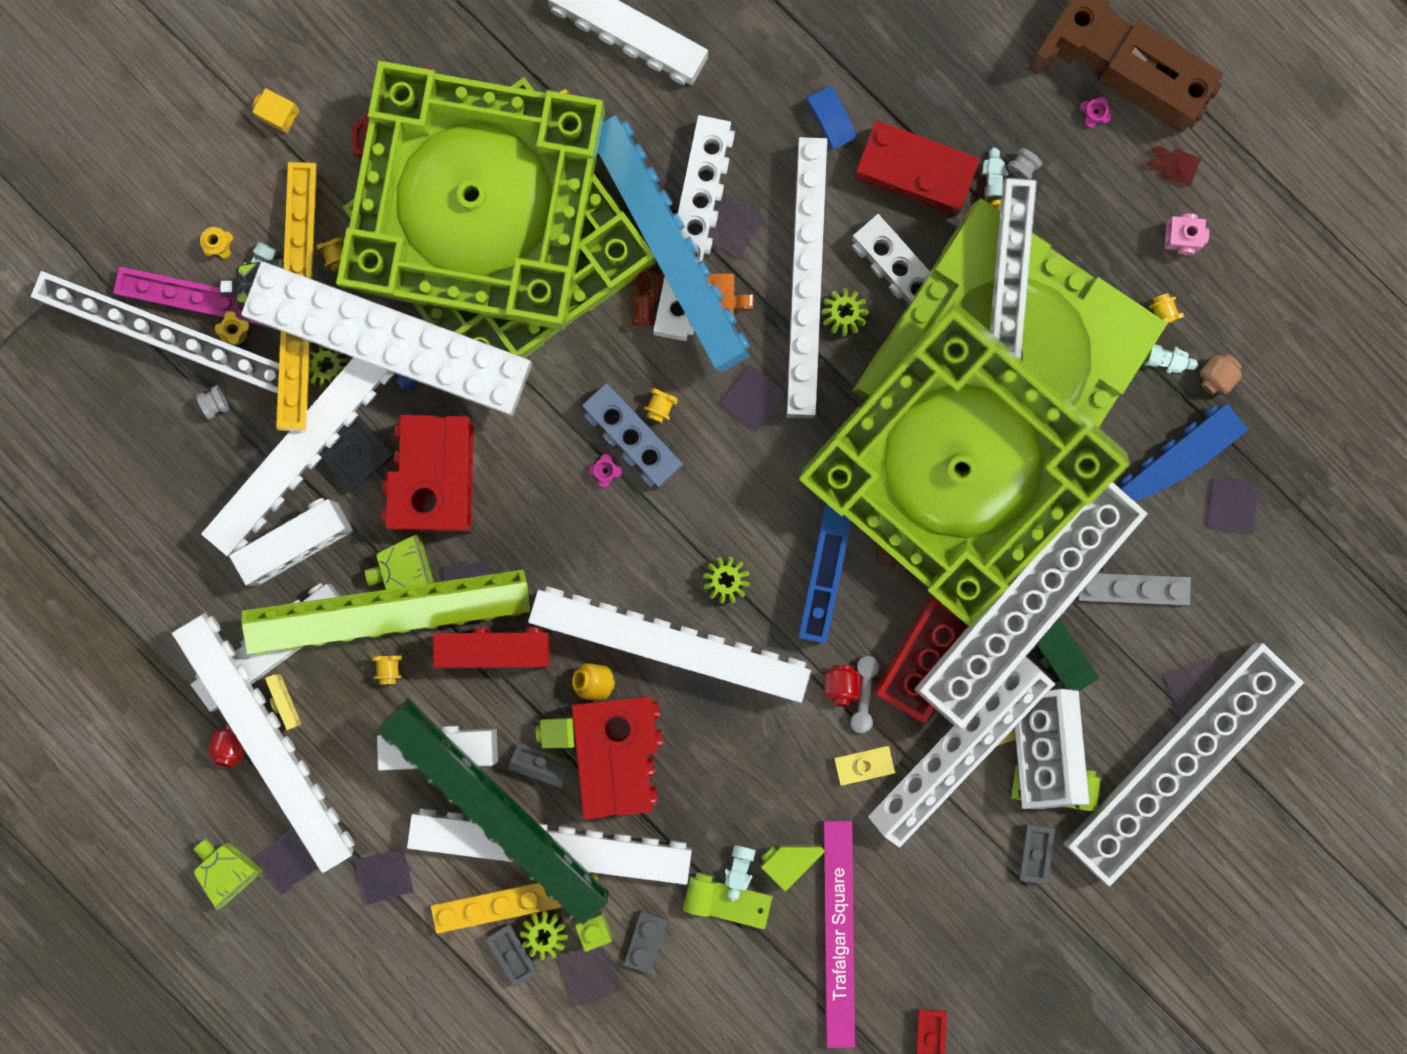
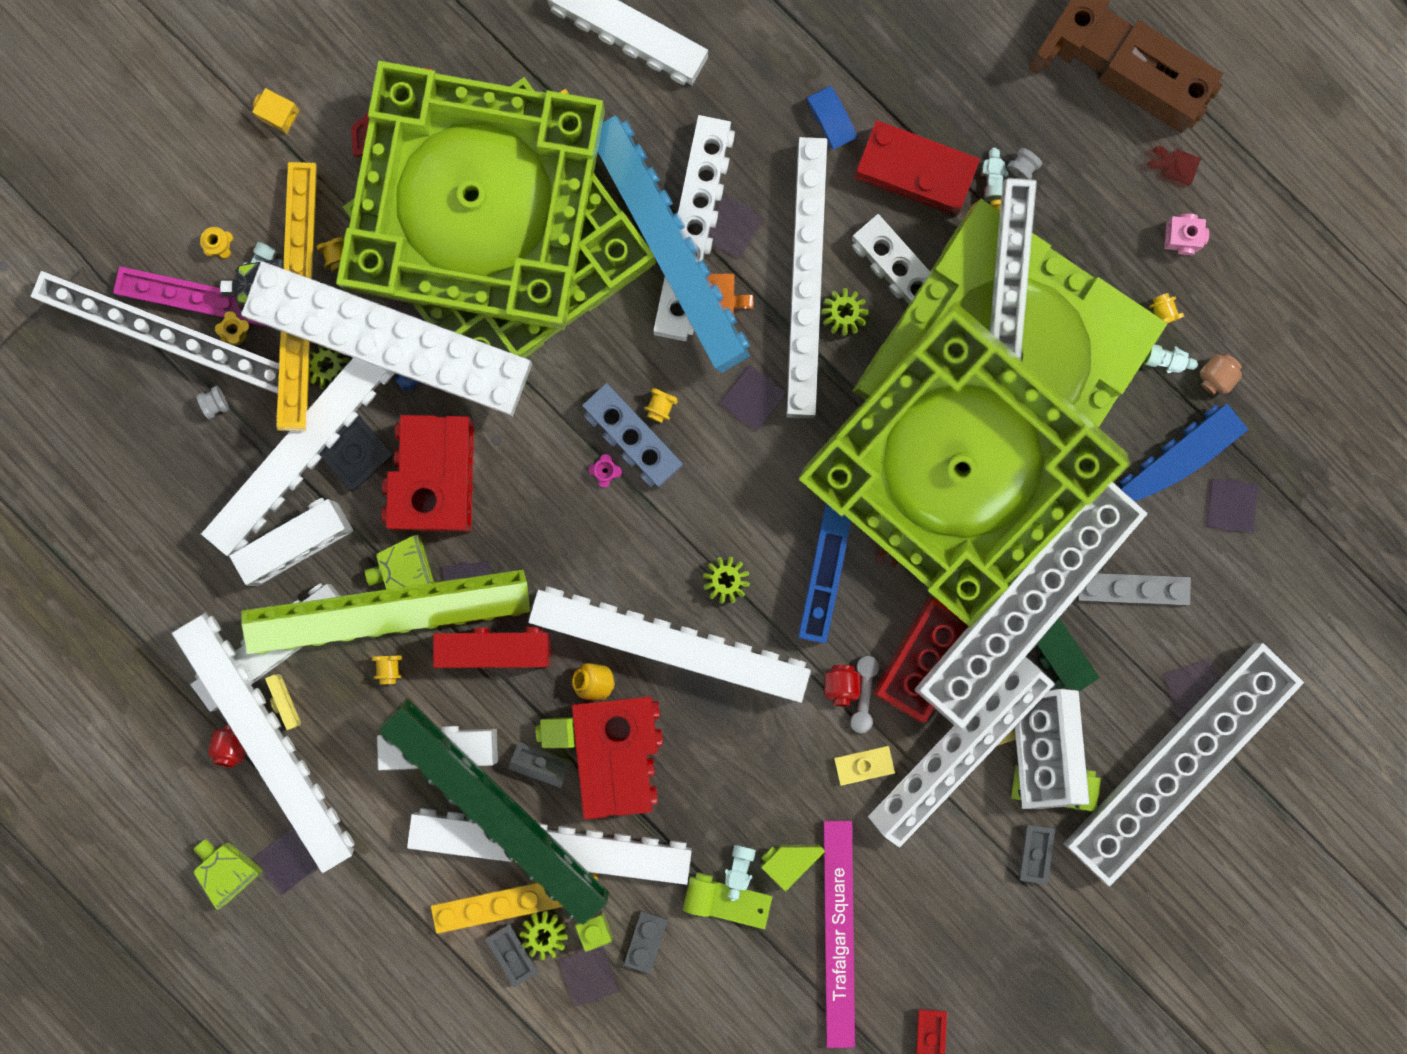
clear purple piece [355,847,414,905] -> none
clear red connector [632,271,663,325] -> none
dark pink plate [1080,96,1112,127] -> none

